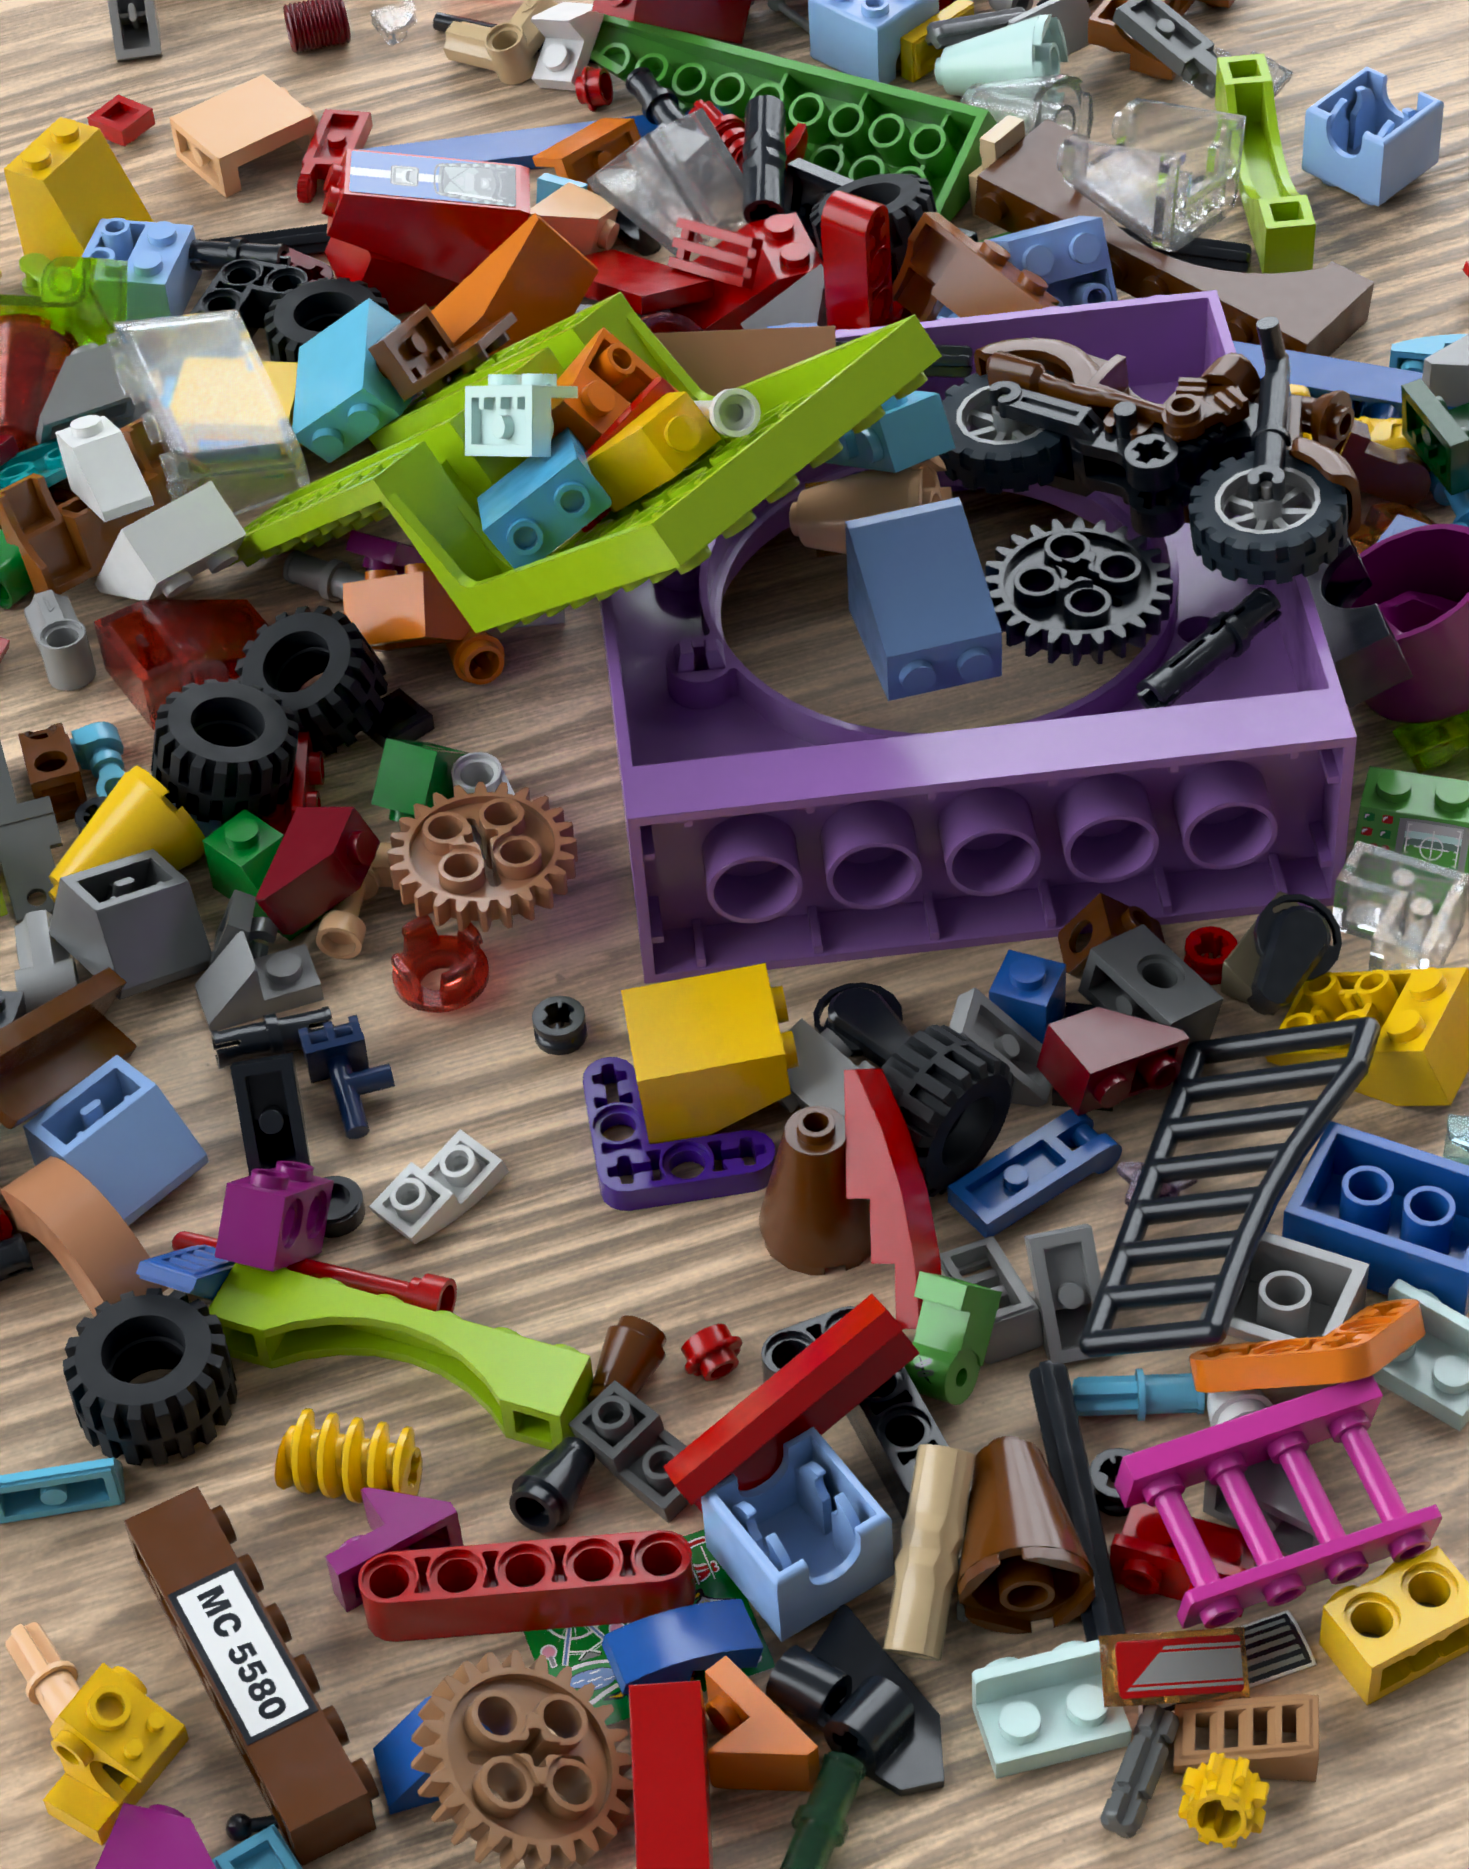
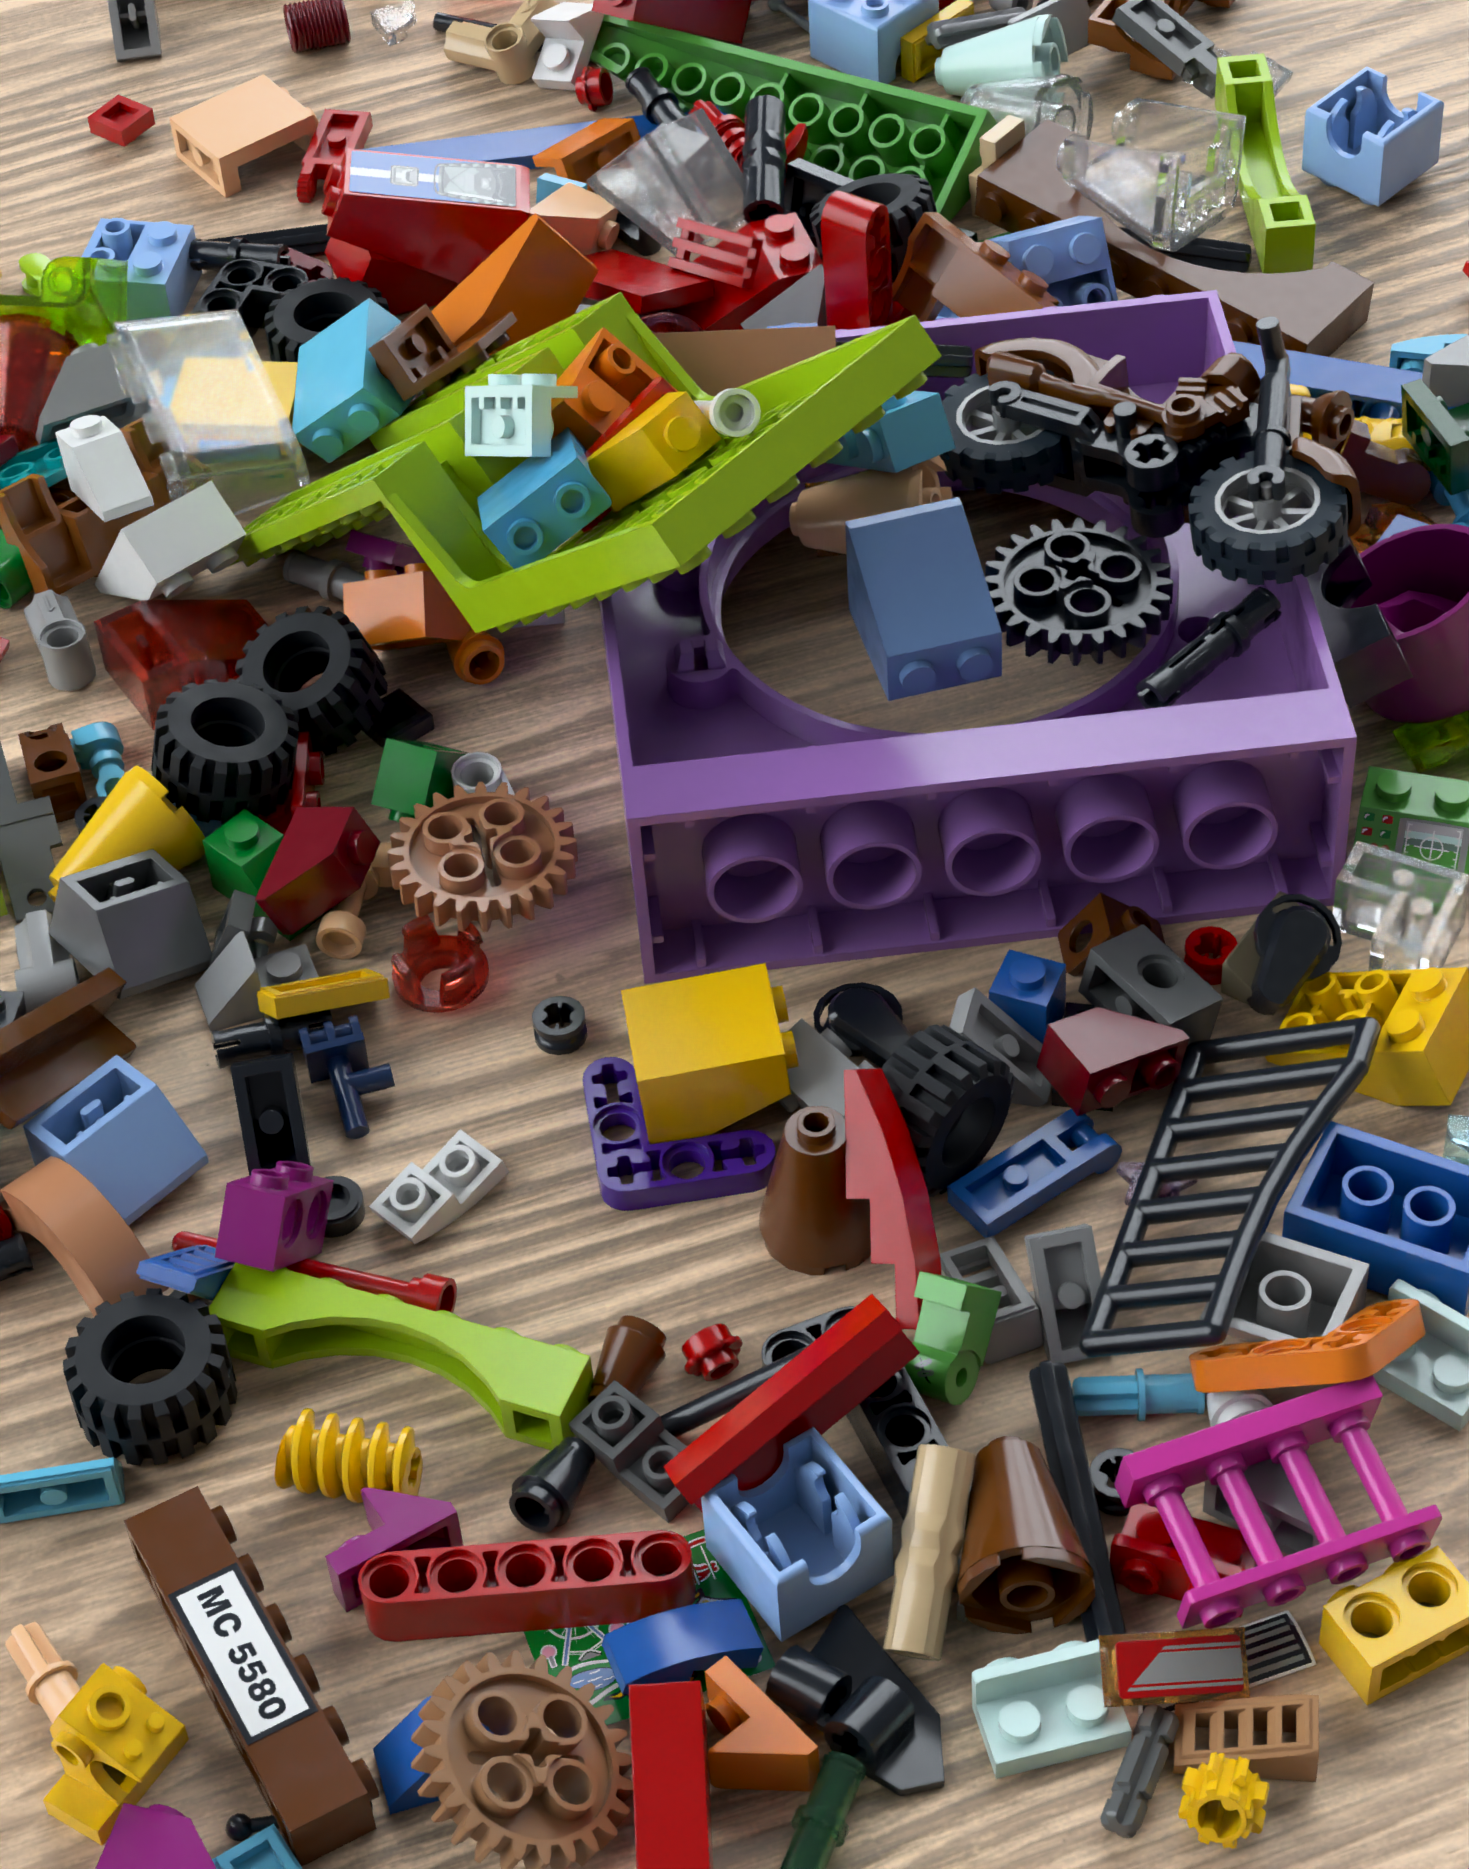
yellow slope [4,117,154,276] -> none
none -> yellow tile [257,968,390,1019]
none -> black bar [660,1345,809,1437]

